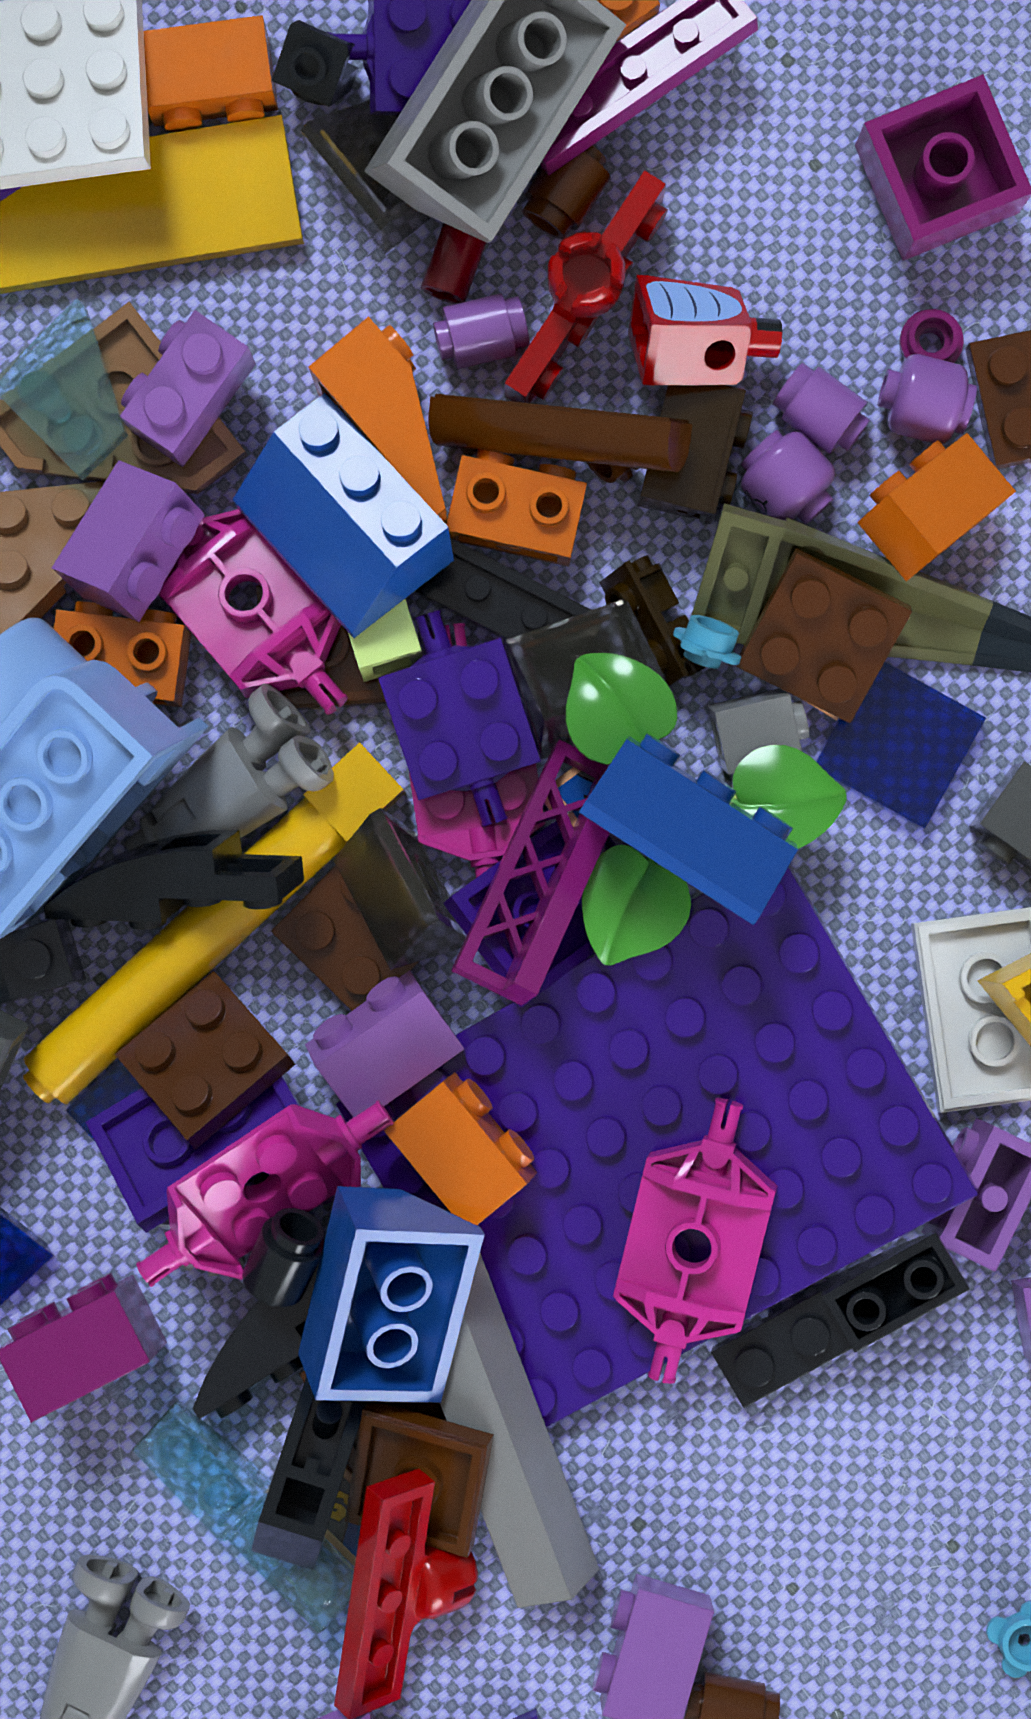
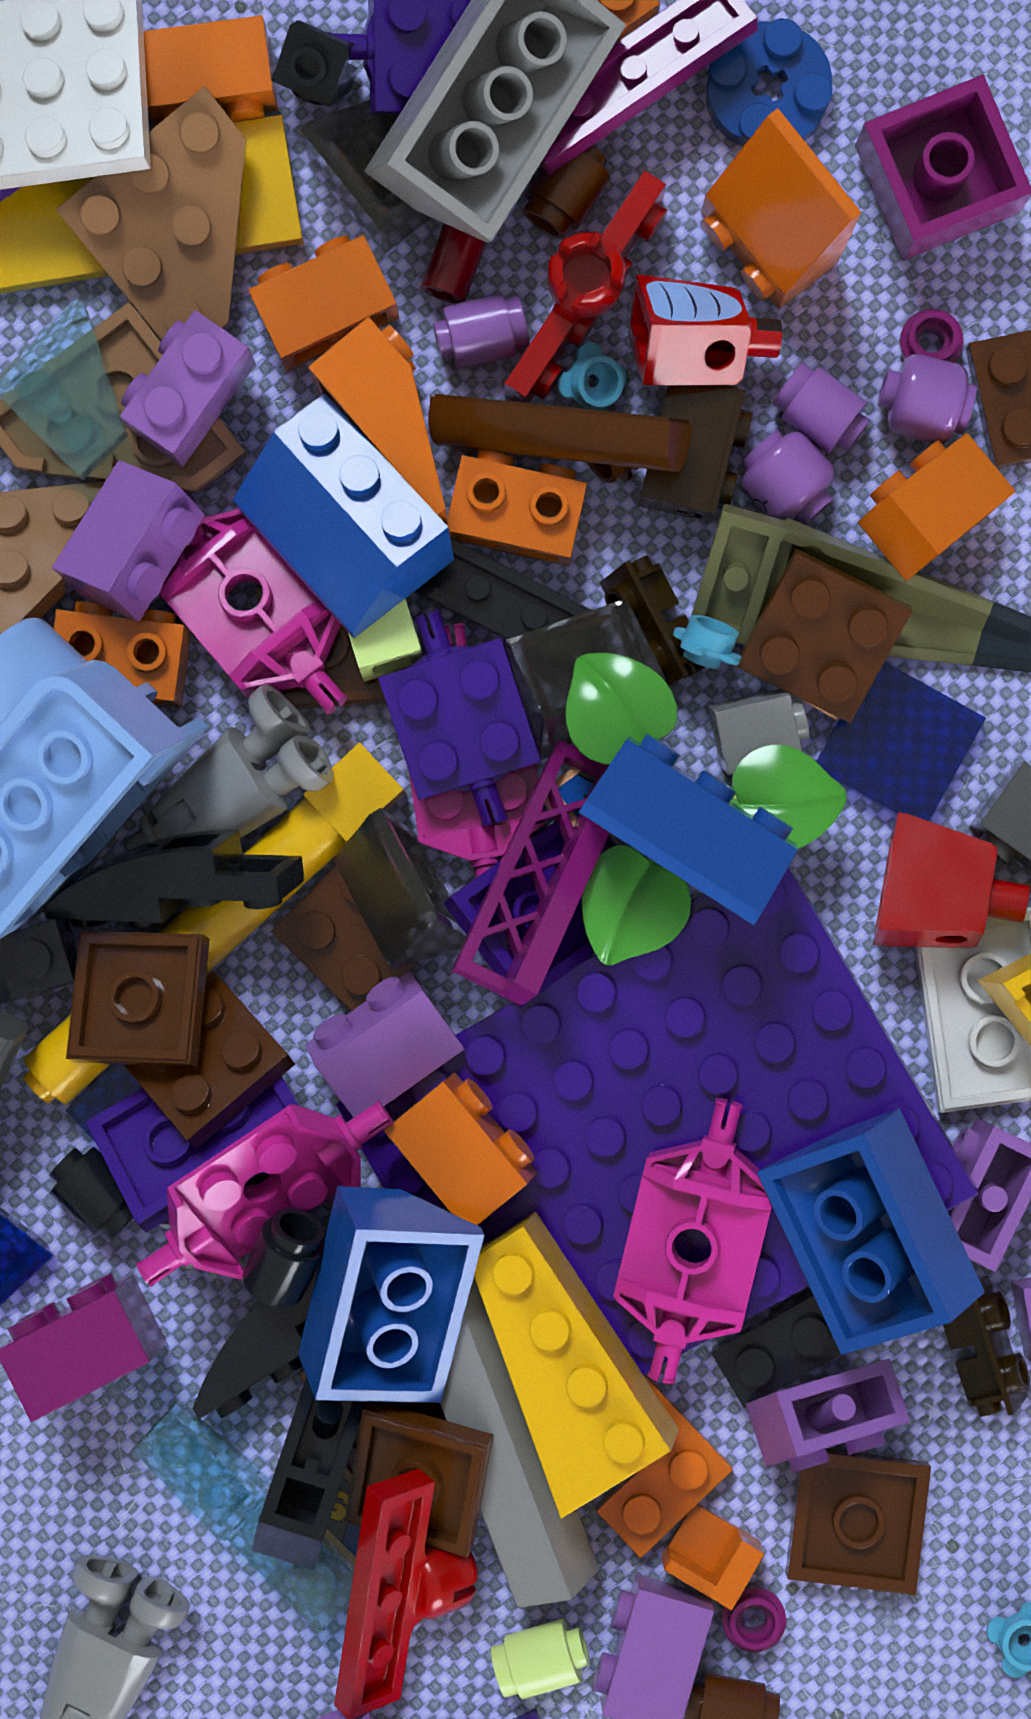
none -> black brick [49,1146,134,1241]
none -> medium nougat plate [56,86,247,340]
none -> reddish brown tile [66,931,210,1067]
none -> orange brick [248,235,399,372]
none -> yellow wedge [474,1211,679,1519]
none -> yellowish green brick [491,1618,590,1700]
none -> medium azure plate [556,342,627,411]
none -> orange plate [596,1374,733,1558]
none -> orange panel [661,1504,765,1610]
none -> orange slope [701,108,862,310]
none -> blue plate [705,18,833,146]
none -> magenta plate [721,1585,786,1652]
none -> medium lavender brick [746,1358,910,1473]
none -> blue slope [757,1108,985,1355]
none -> reddish brown plate [785,1449,931,1595]
none -> red torso [872,812,1030,948]
none -> dark brown hinge [943,1275,1030,1417]

